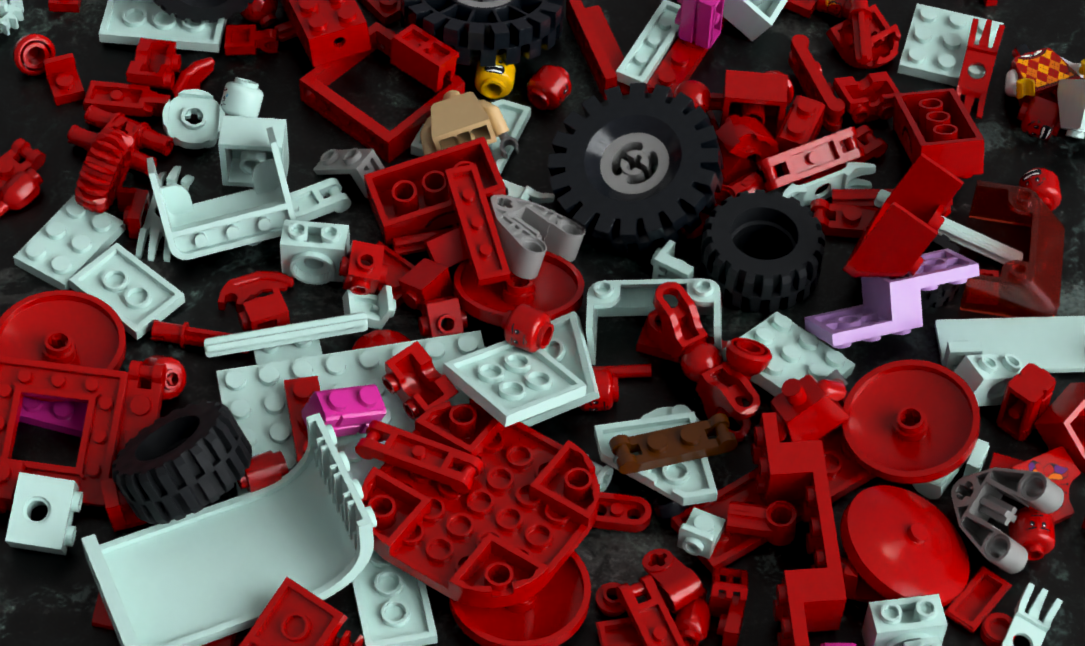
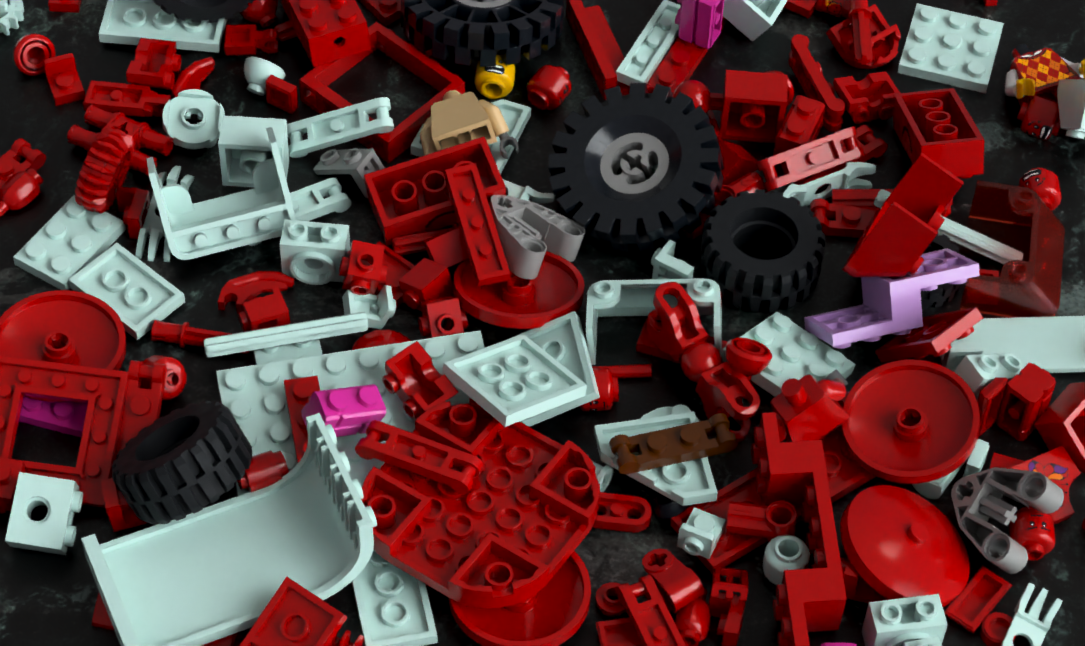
light aqua head [220,77,264,117] -> none
red hinge [390,23,459,92] -> none
red head [501,304,554,353] -> none
red cylinder [716,114,779,170] -> none
red piece [956,18,1005,119] -> none
none -> light aqua brick [244,56,286,96]
none -> red tile [265,75,298,114]
none -> light aqua plate [287,97,394,158]
none -> light aqua head [762,535,810,585]
none -> red plate [875,307,983,362]
none -> red tile [977,378,1009,437]

